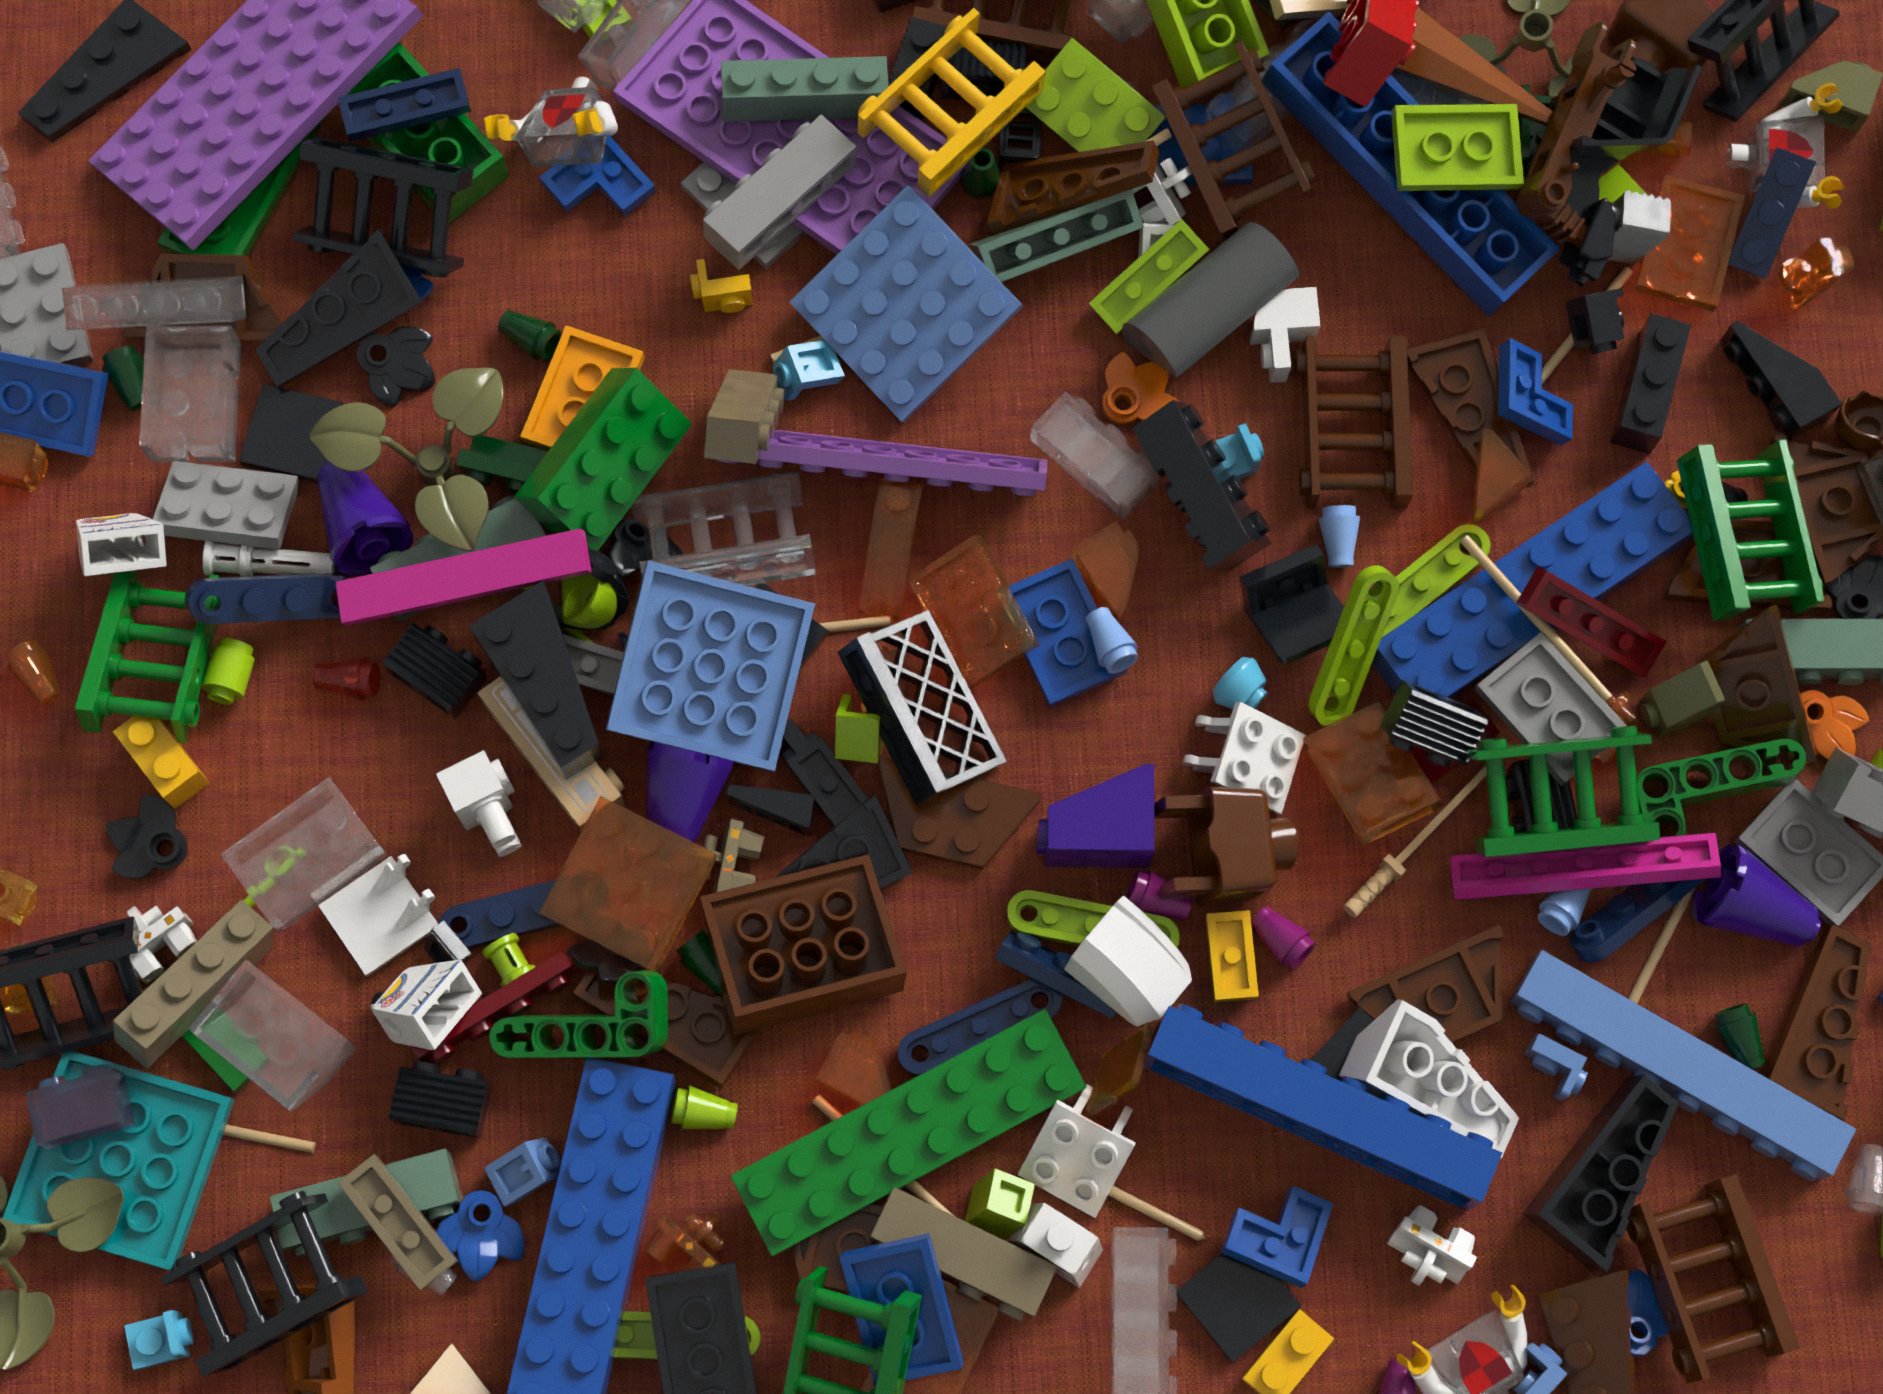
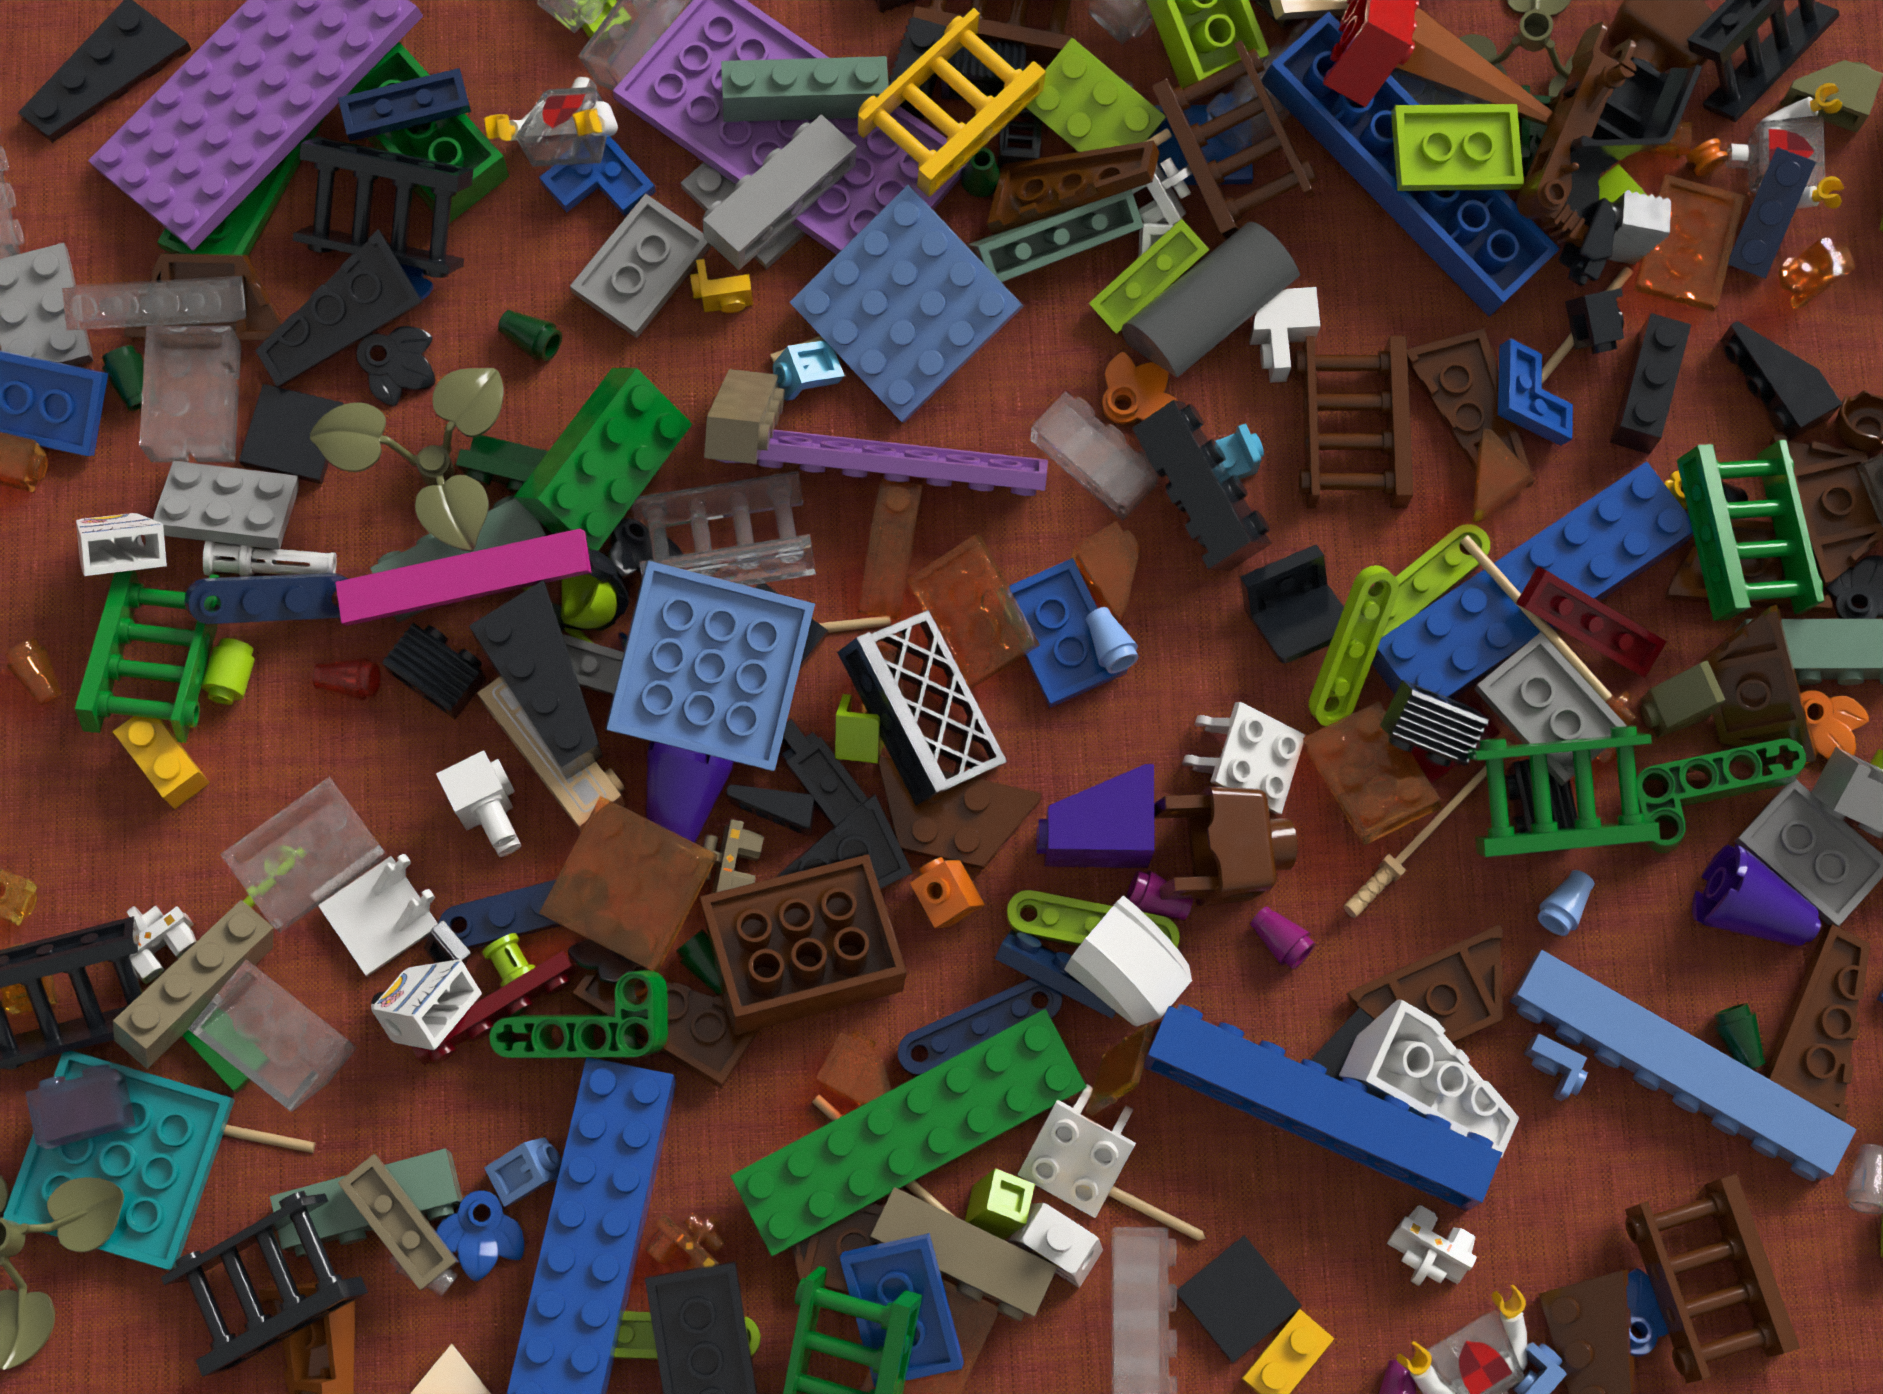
black plate [106,794,188,879] -> none
medium azure bracket [124,1310,194,1371] -> none
dark purple cone [317,461,414,577] -> none
black brick [389,1061,492,1139] -> none
light orange plate [520,325,645,451] -> none
lime cone [670,1085,738,1130] -> none
yellow plate [1205,910,1259,1003] -> none
medium azure cone [1212,657,1268,710] -> none
blue plate [1220,1186,1334,1288] -> none
light blue cone [1318,505,1360,568] -> none
dark pink plate [1450,833,1721,900] -> none
black wedge [1523,1074,1679,1272] -> none
dark blue plate [1570,878,1707,962] -> none
tan axle [1597,888,1696,1060] -> none
none -> light grey plate [570,193,712,338]
none -> orange brick [910,857,985,928]
none -> orange bush [1686,138,1729,176]

